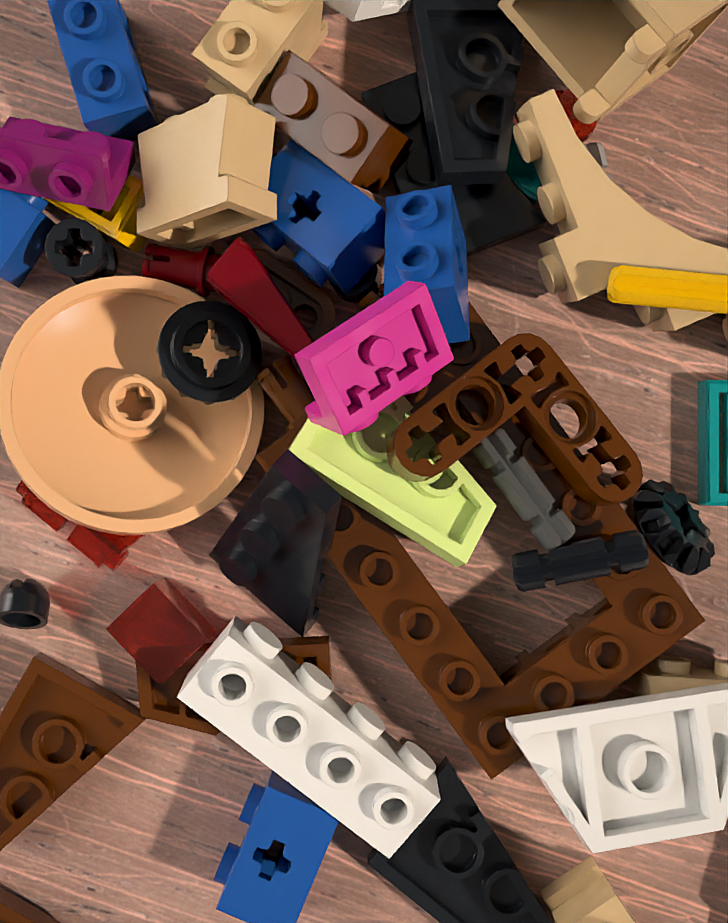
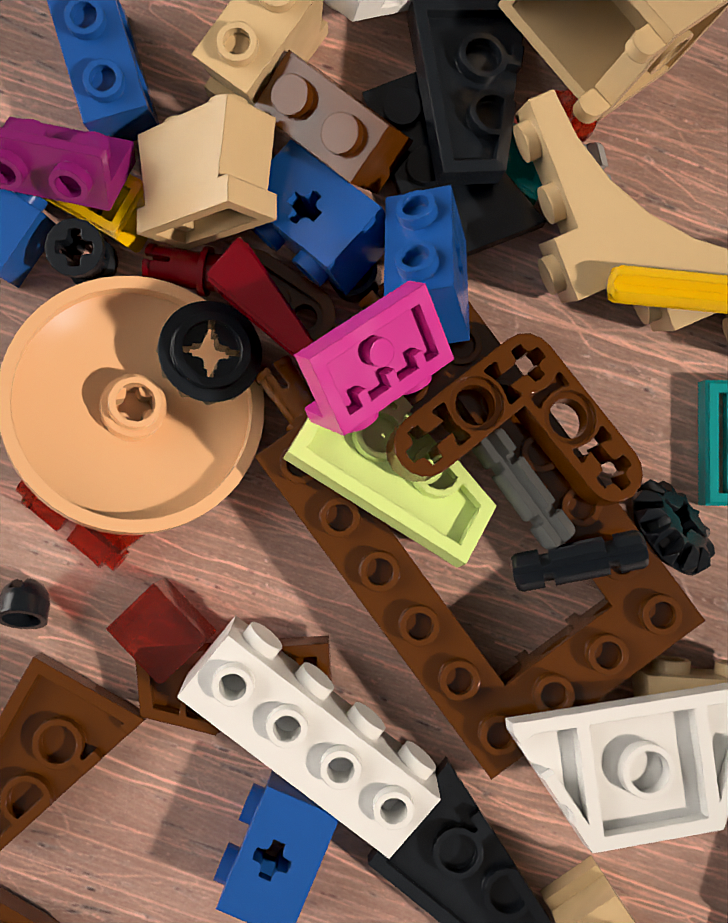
black wing [209,449,342,637] -> none

